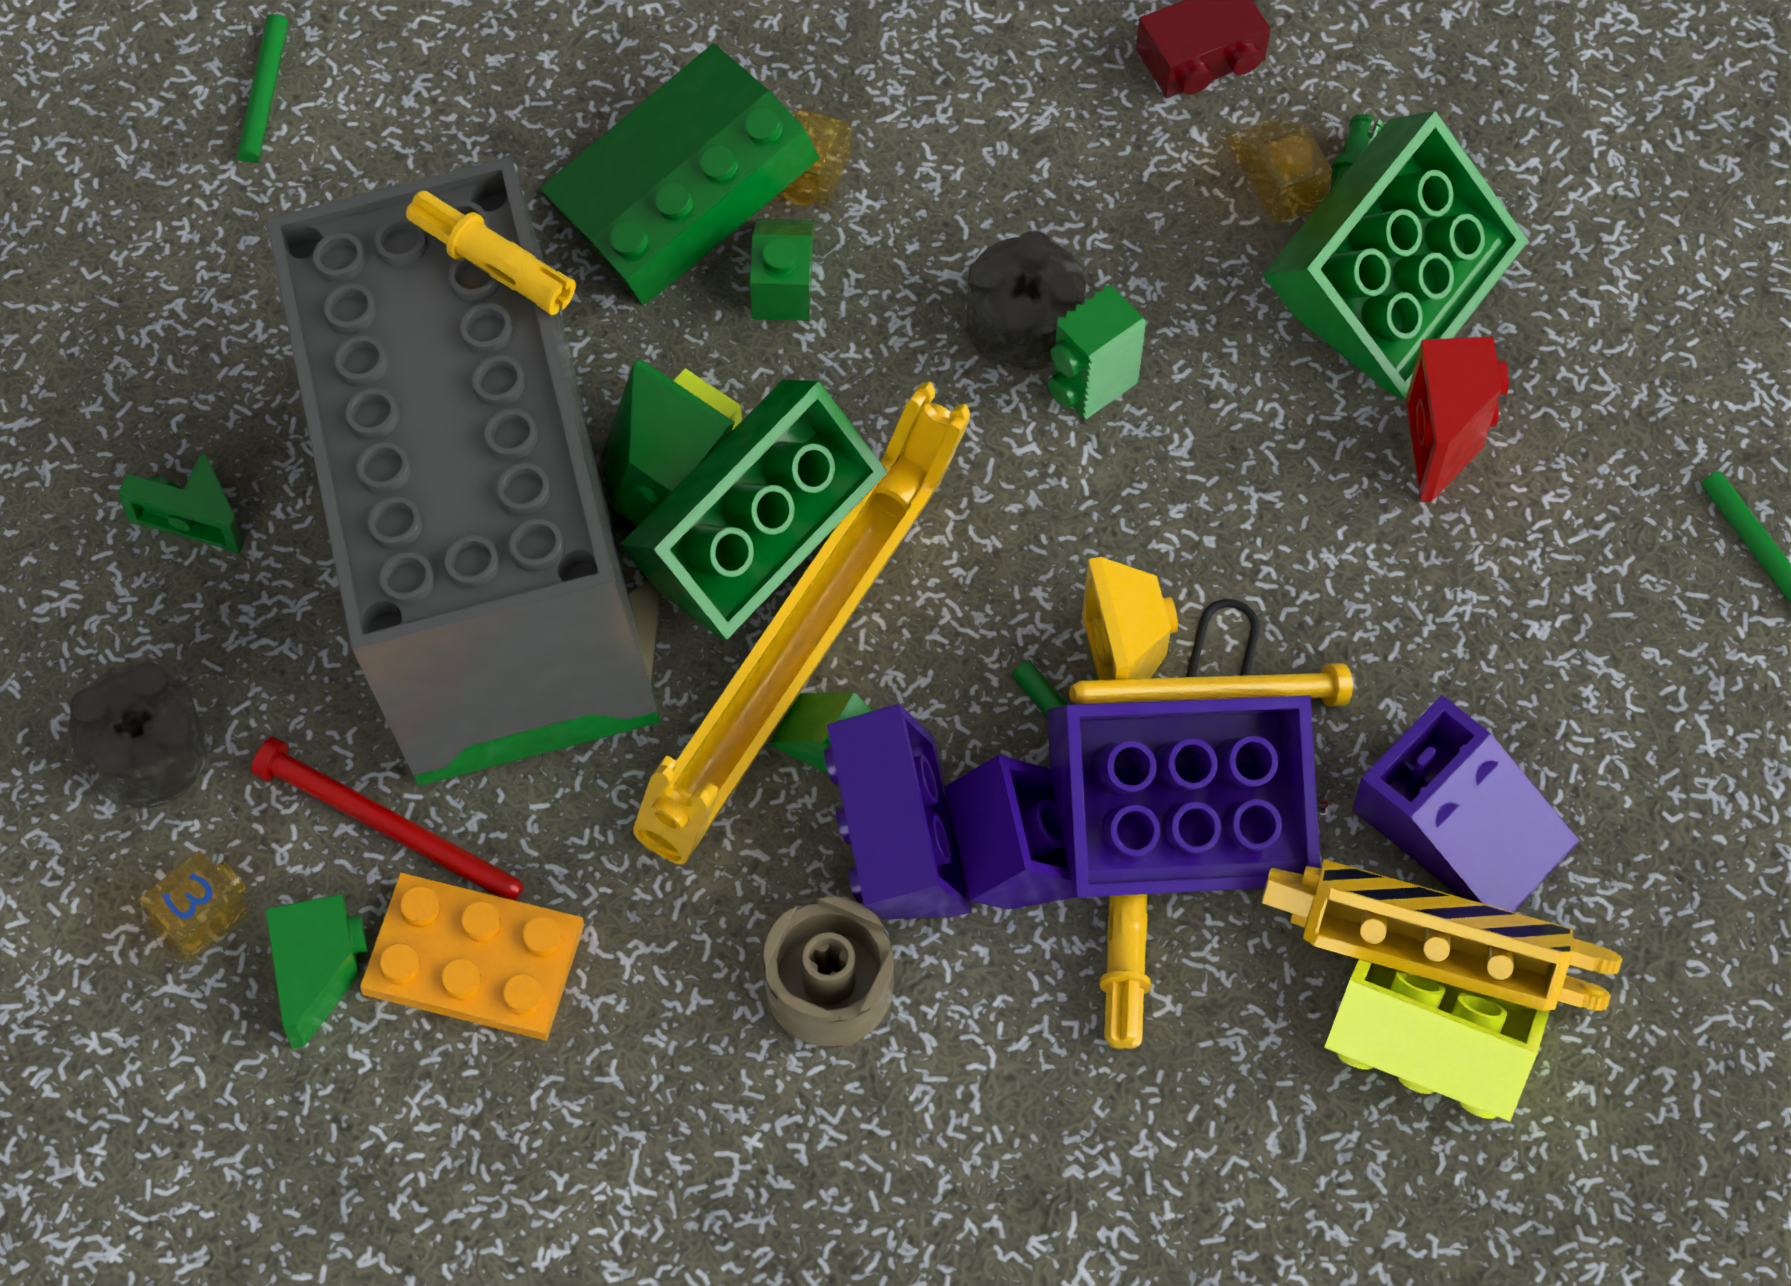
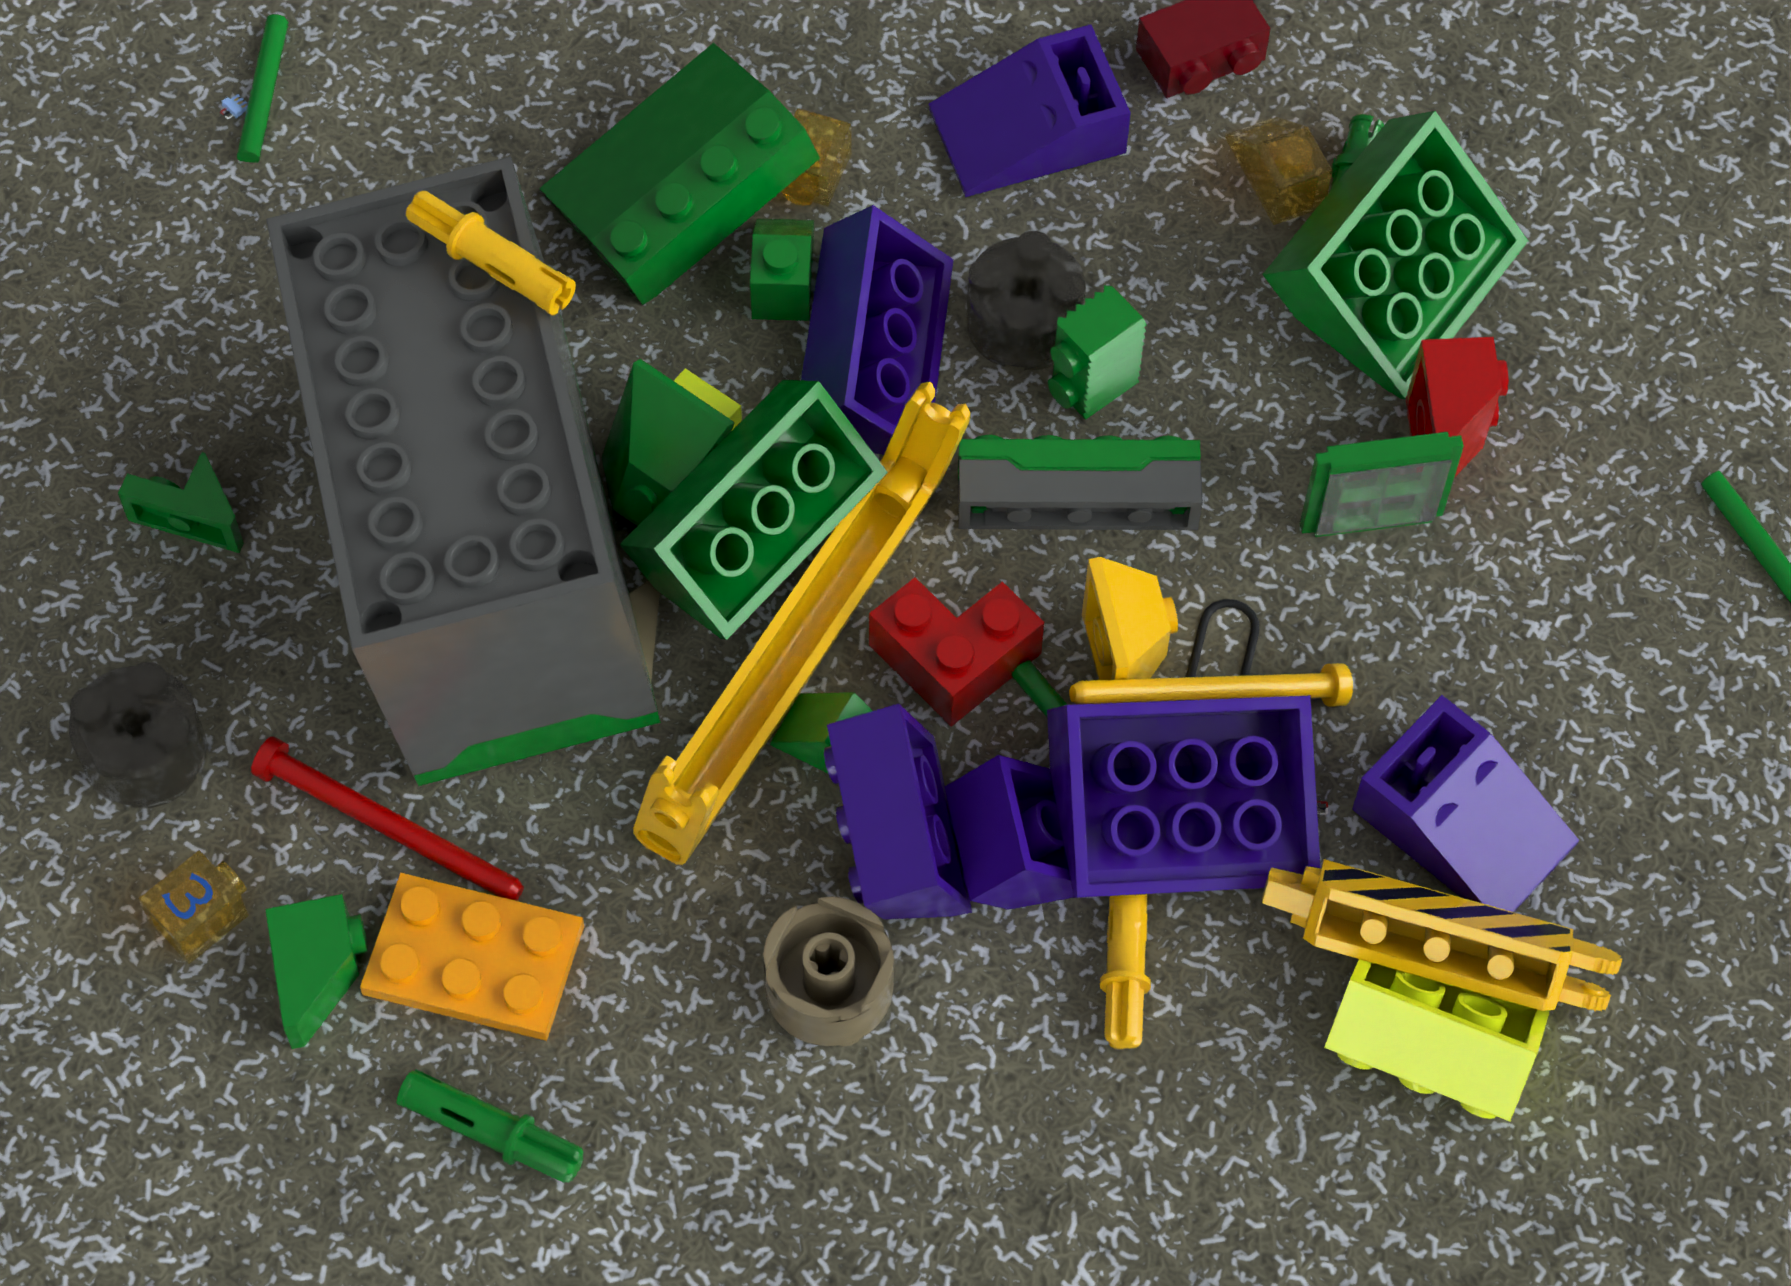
none -> light blue piece [220,94,248,119]
none -> green axle [397,1069,584,1183]
none -> dark purple slope [801,205,954,455]
none -> red brick [869,577,1045,727]
none -> dark purple slope [929,24,1131,197]
none -> dark grey piece [958,435,1203,530]
none -> piece [1300,432,1464,537]

